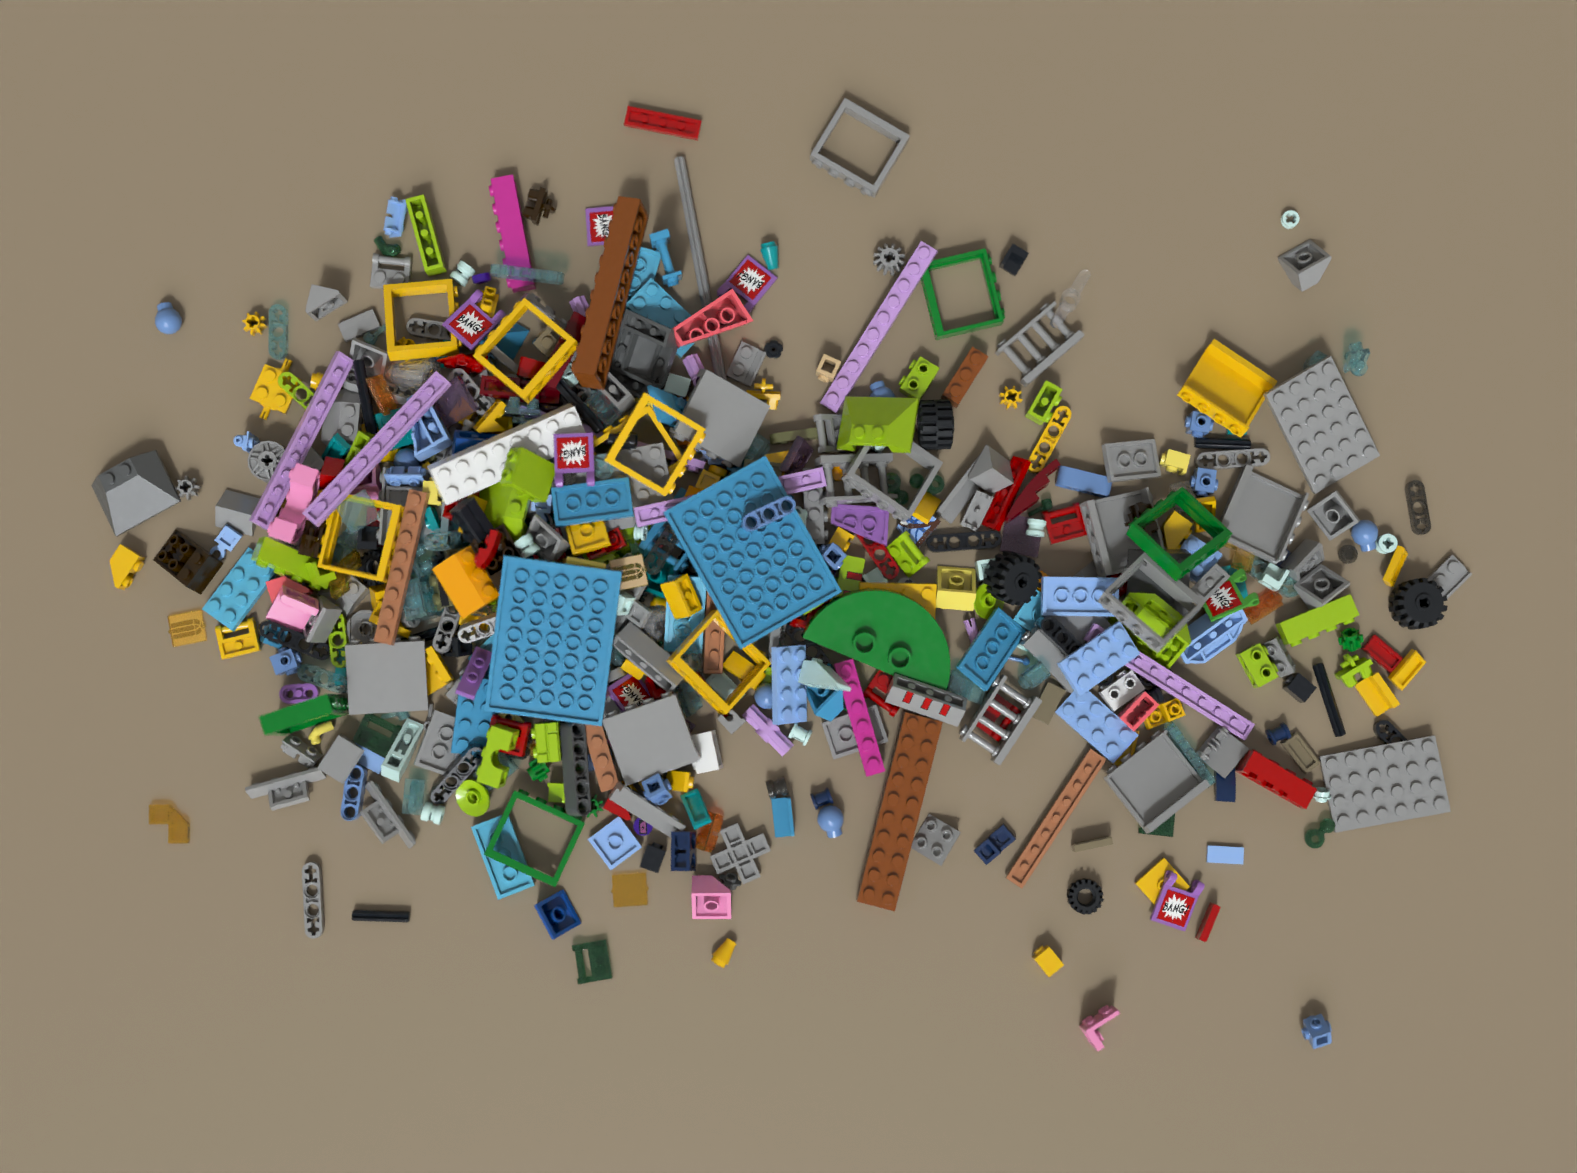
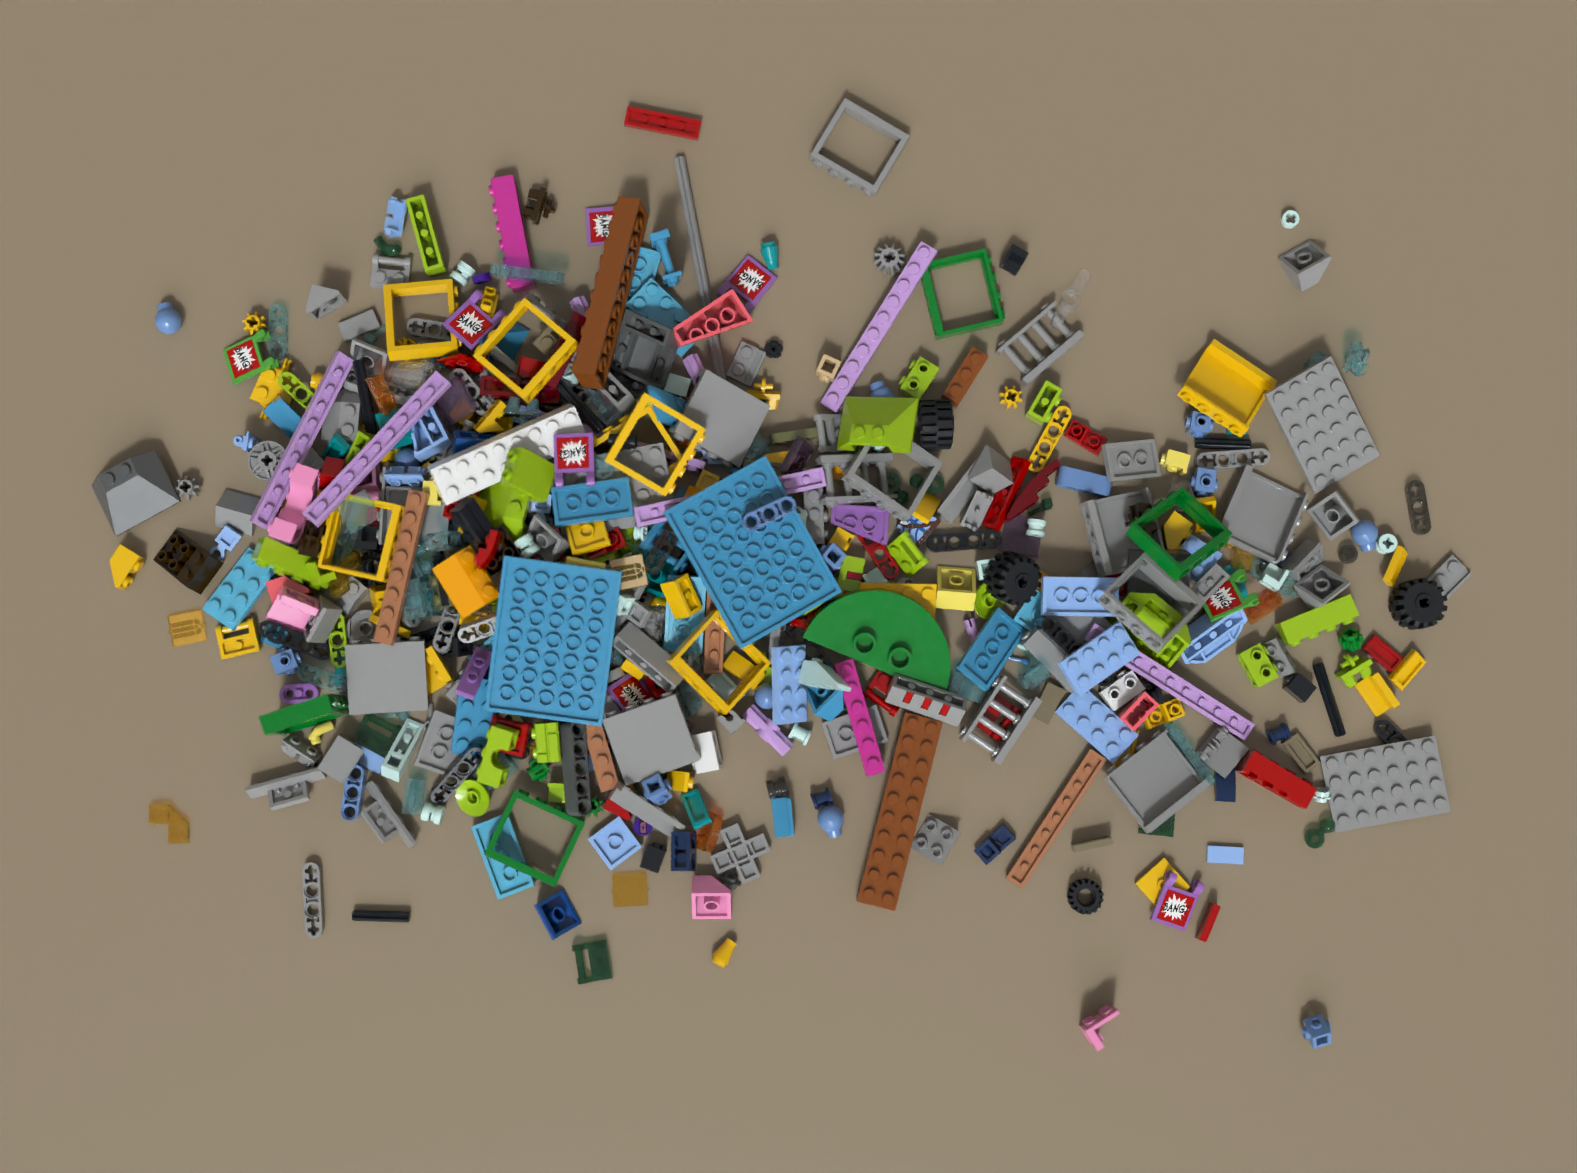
teal bracket [425,505,441,532] -> none
yellow tile [708,465,728,478] -> none
yellow brick [1032,945,1064,977] -> none
red plate [1041,502,1087,545] -> none
none -> flag [223,330,279,385]
none -> dark azure panel [263,395,302,438]
none -> red slope [1064,419,1107,456]

